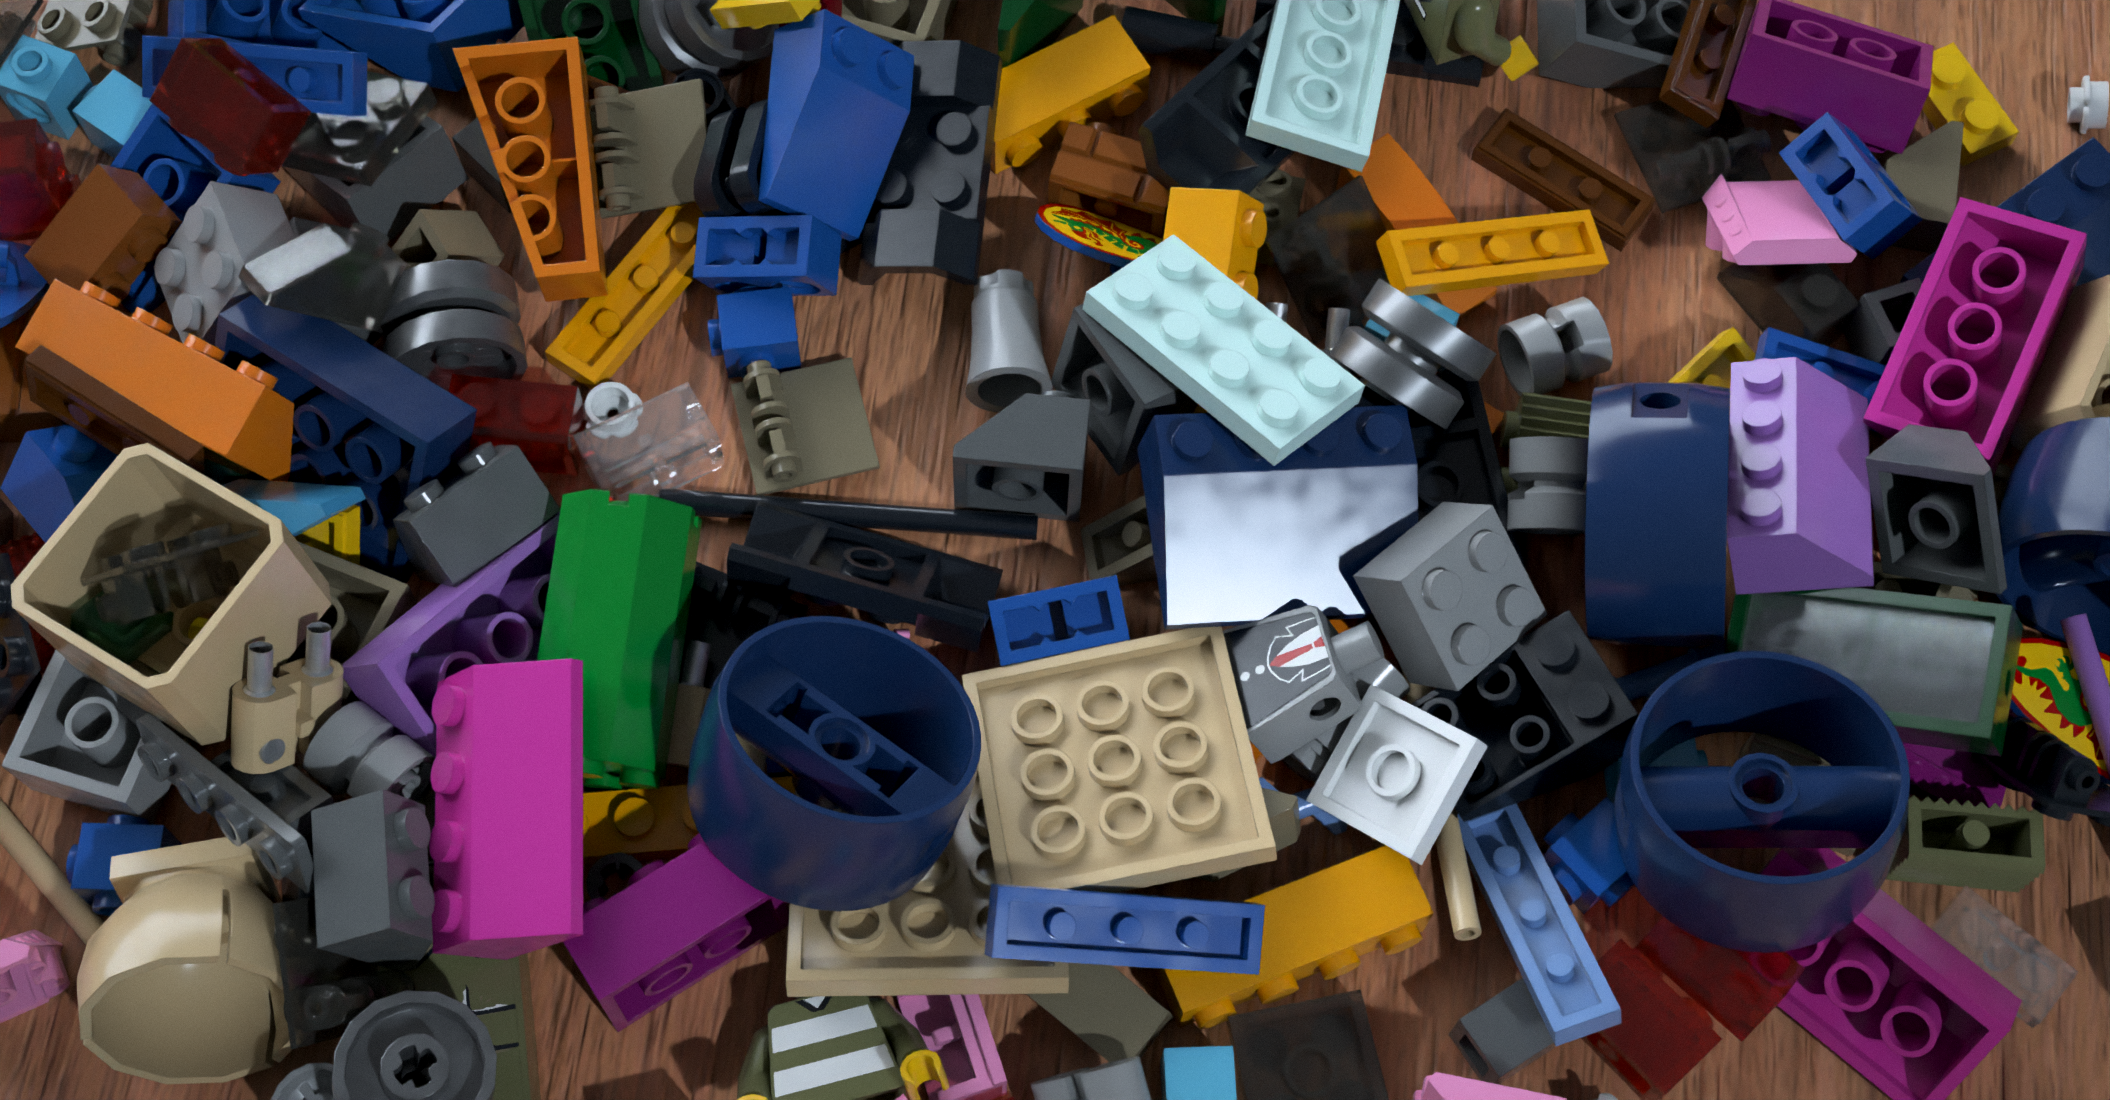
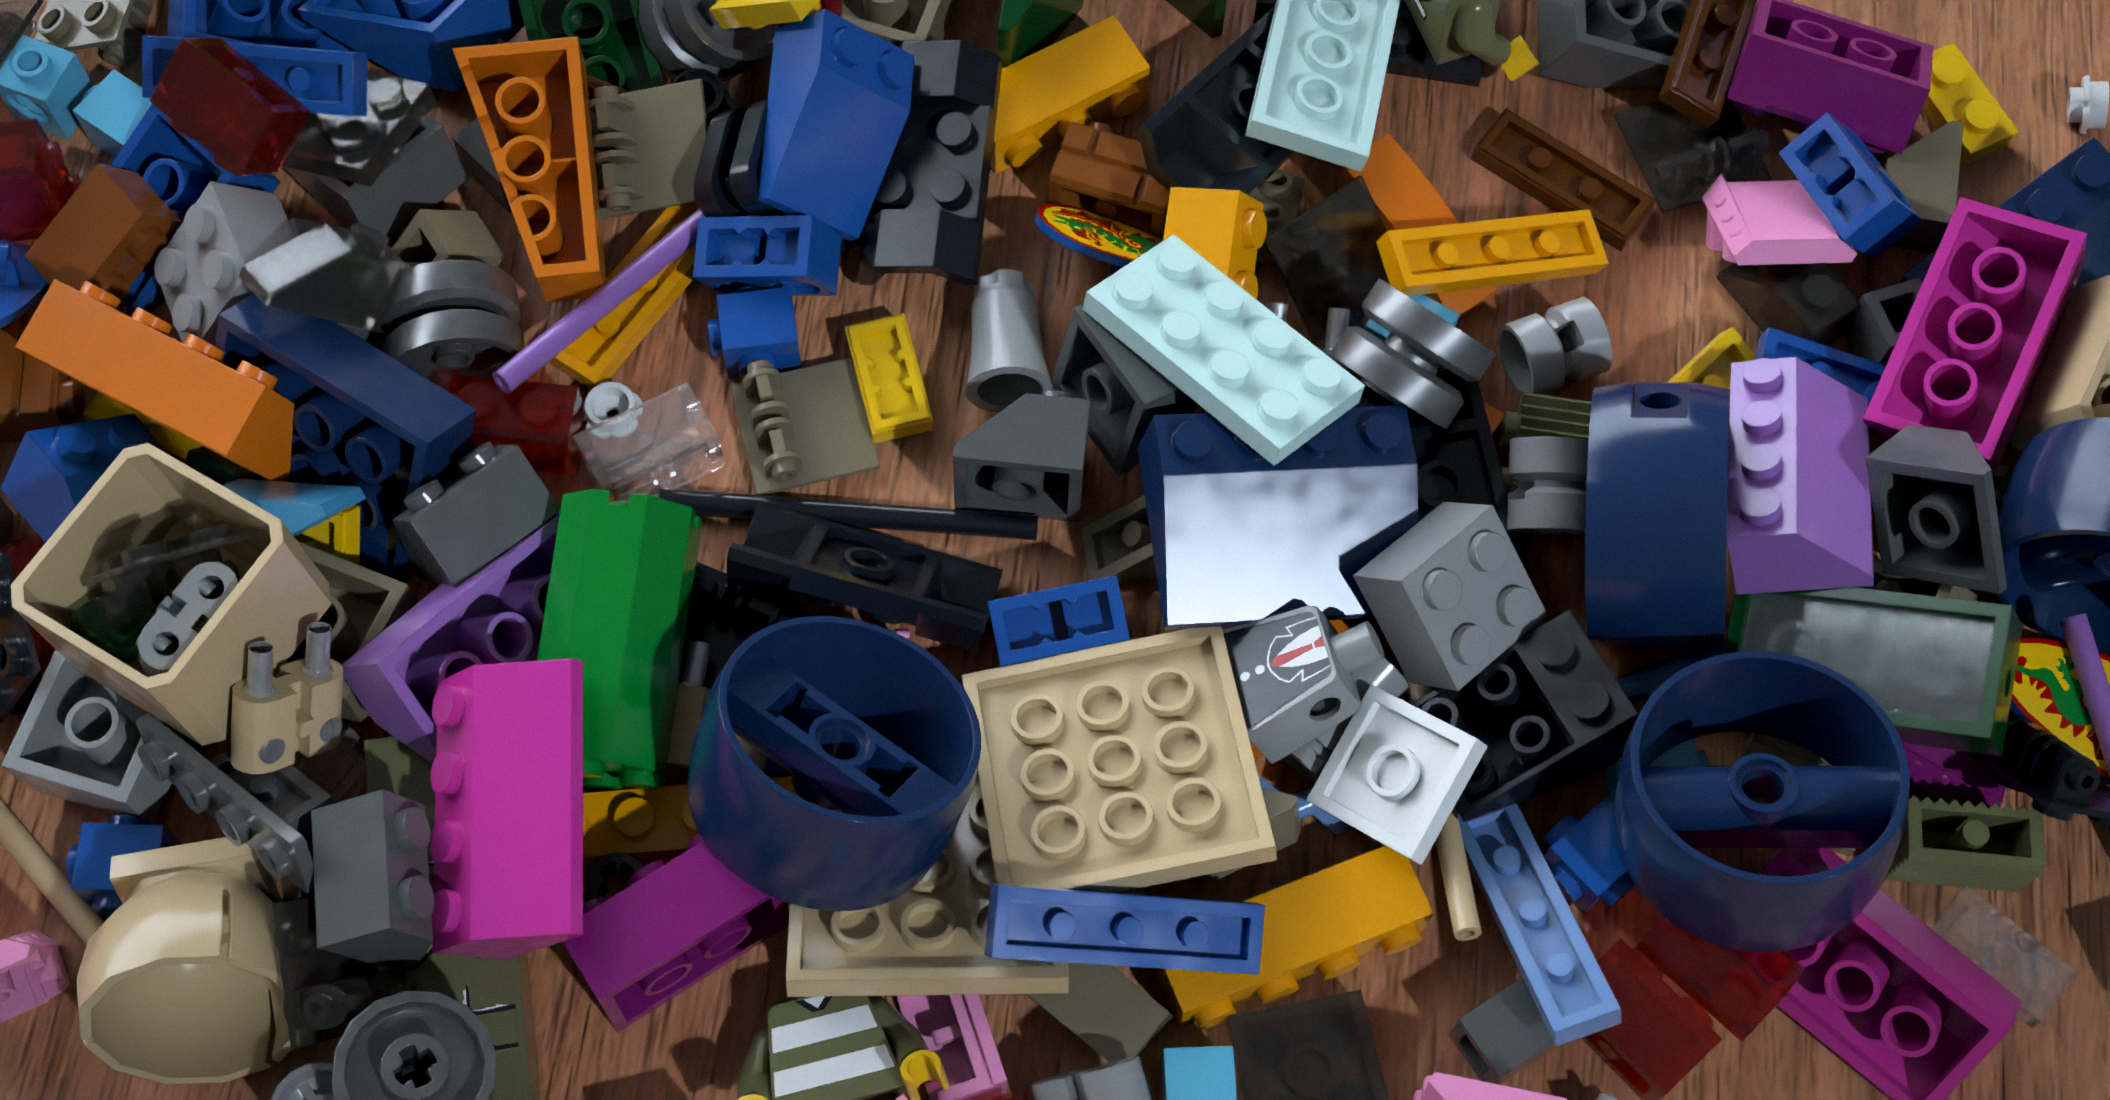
reddish brown tile [25,345,205,475] -> none
light grey wheel [303,701,435,802] -> none
black cylinder [1121,6,1238,66] -> none
none -> light grey piece [135,562,239,677]
none -> medium lavender piece [492,209,705,393]
none -> yellow plate [844,313,934,444]

